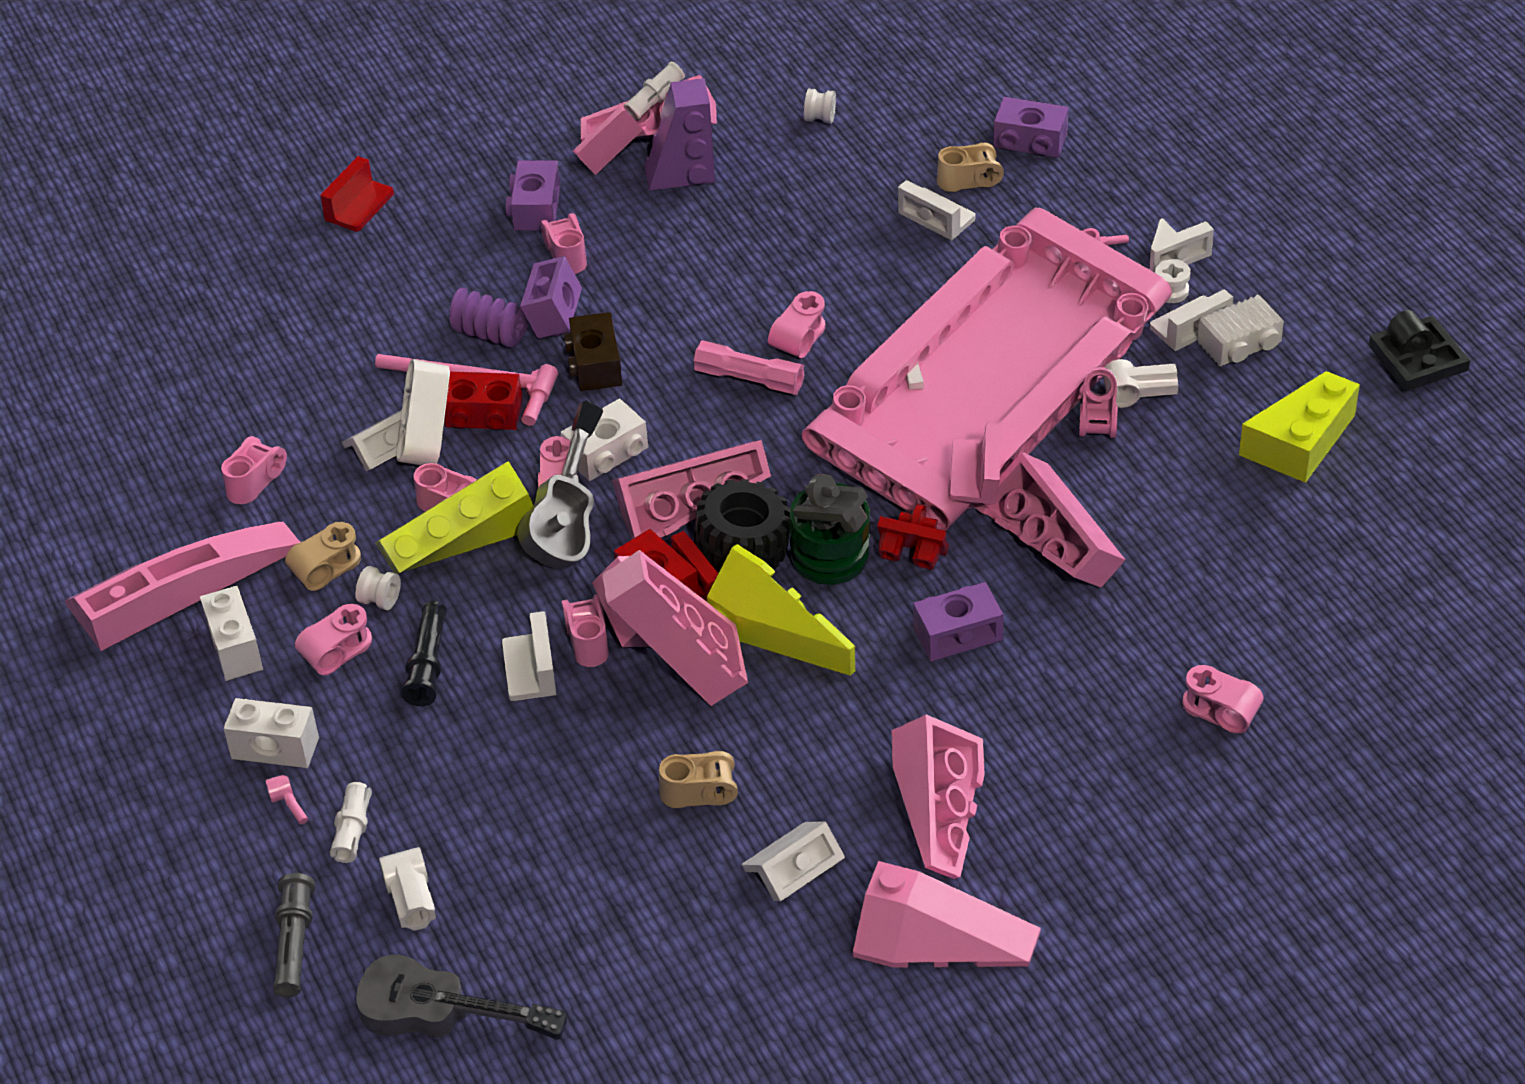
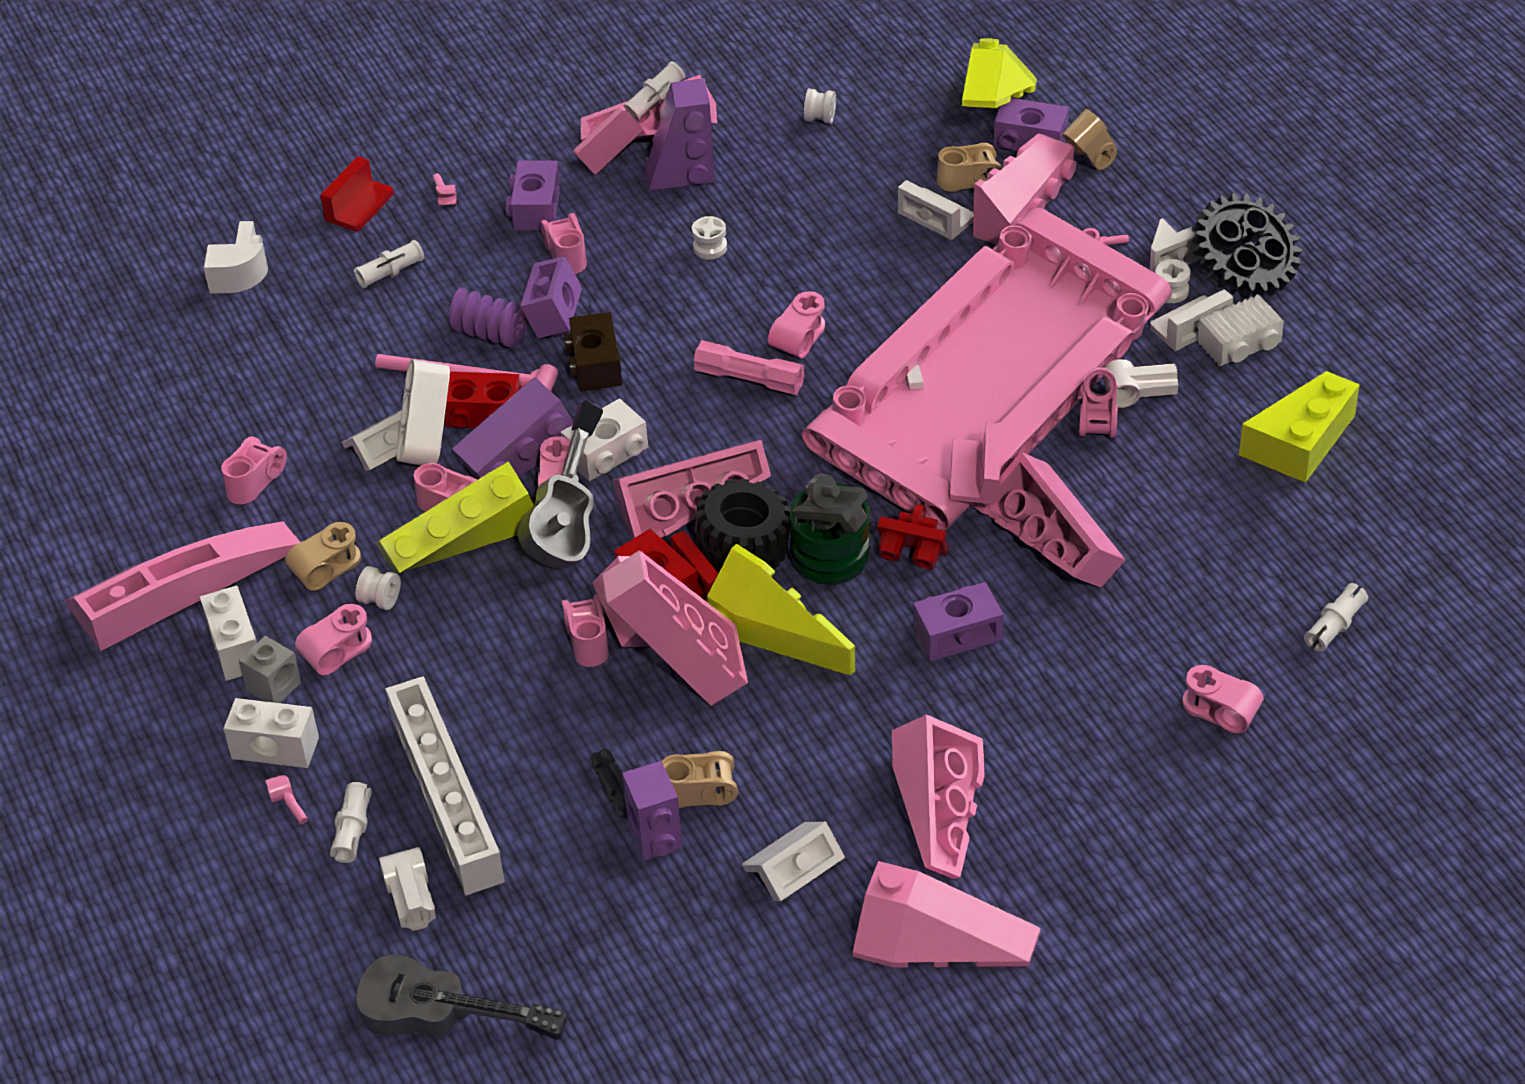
dark grey pin [273,873,316,998] -> none
black pin [401,601,447,707] -> none
white panel [502,611,556,701] -> none
pearl dark grey plate [1368,310,1470,391] -> none
none -> white brick [204,221,268,293]
none -> light grey brick [239,636,301,703]
none -> white pin [354,240,424,288]
none -> white brick [385,676,505,896]
none -> bright pink hand [433,173,457,206]
none -> medium lavender wedge [452,377,574,479]
none -> black axle [591,749,627,818]
none -> medium lavender brick [622,761,683,860]
none -> white wheel [692,216,727,260]
none -> neon yellow wedge [962,38,1037,108]
none -> bright pink wedge [973,133,1076,245]
none -> tan piece [1062,109,1117,170]
none -> black gear [1190,193,1302,299]
none -> white pin [1304,583,1368,652]

